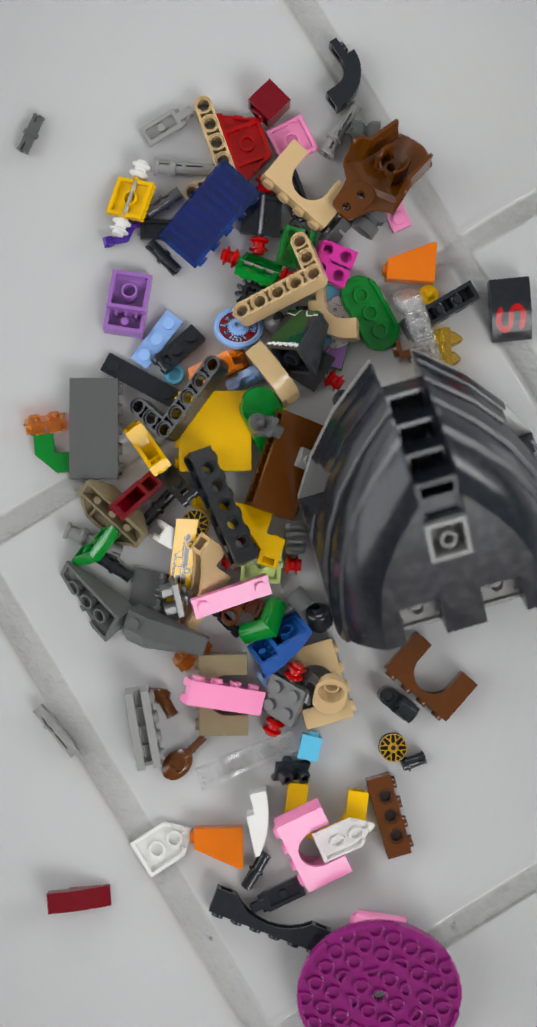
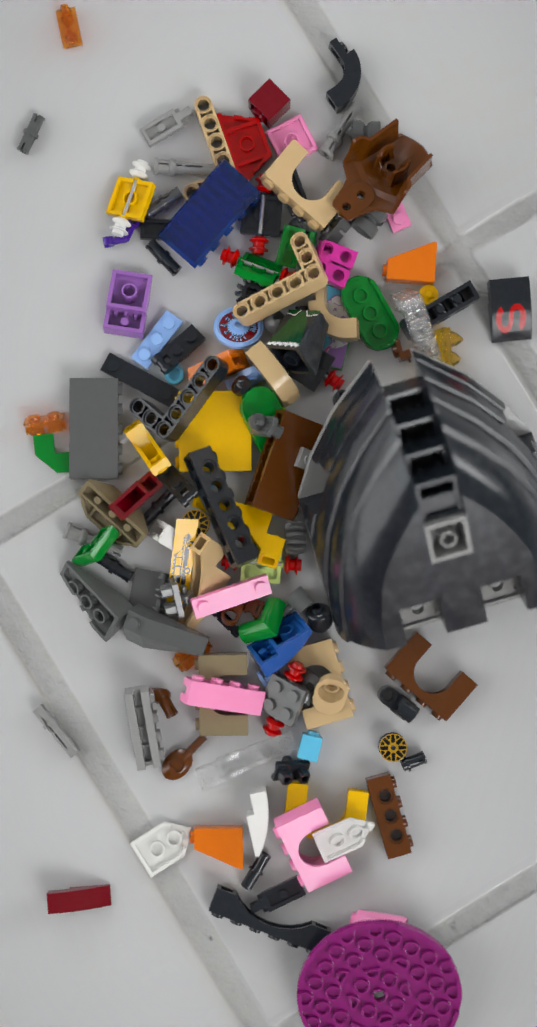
none -> clear orange hinge [56,4,83,49]
none -> black tile [231,375,251,396]

